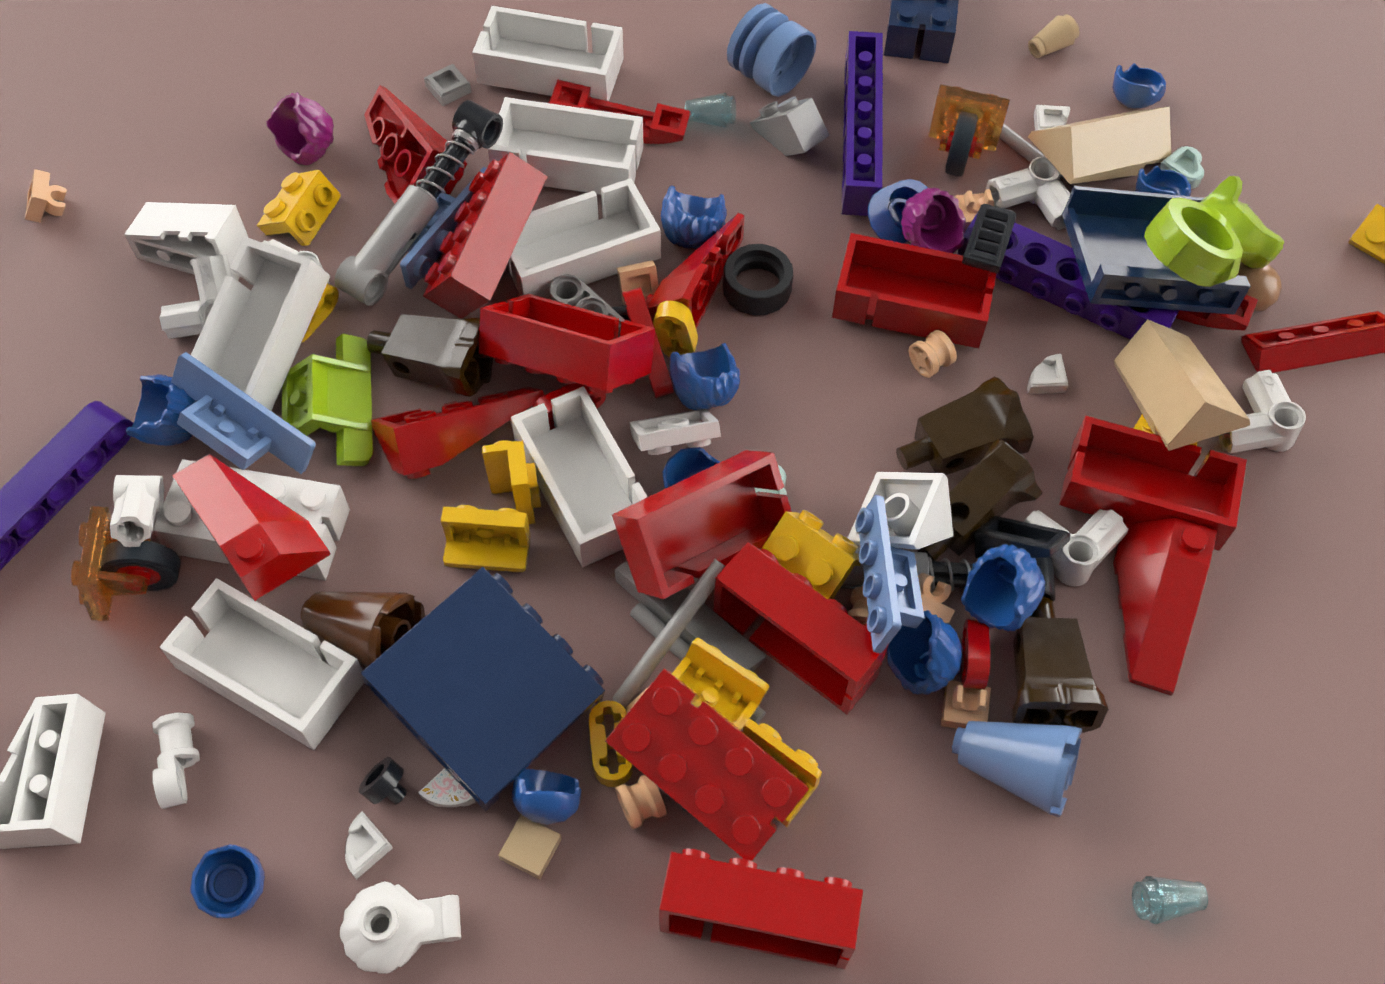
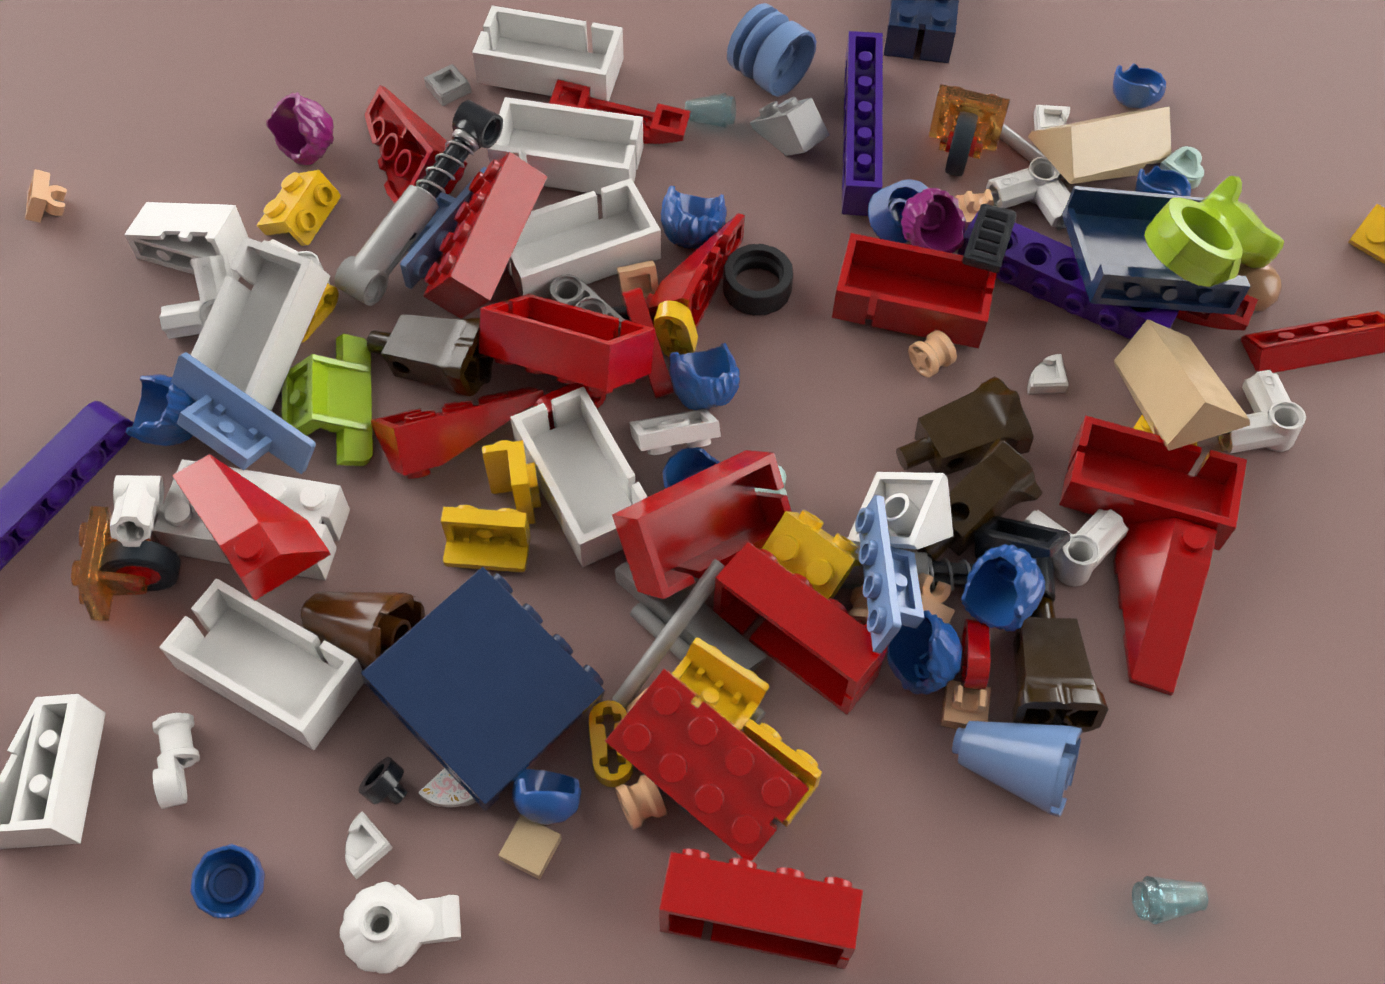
tan cone [1028,14,1080,58] -> none

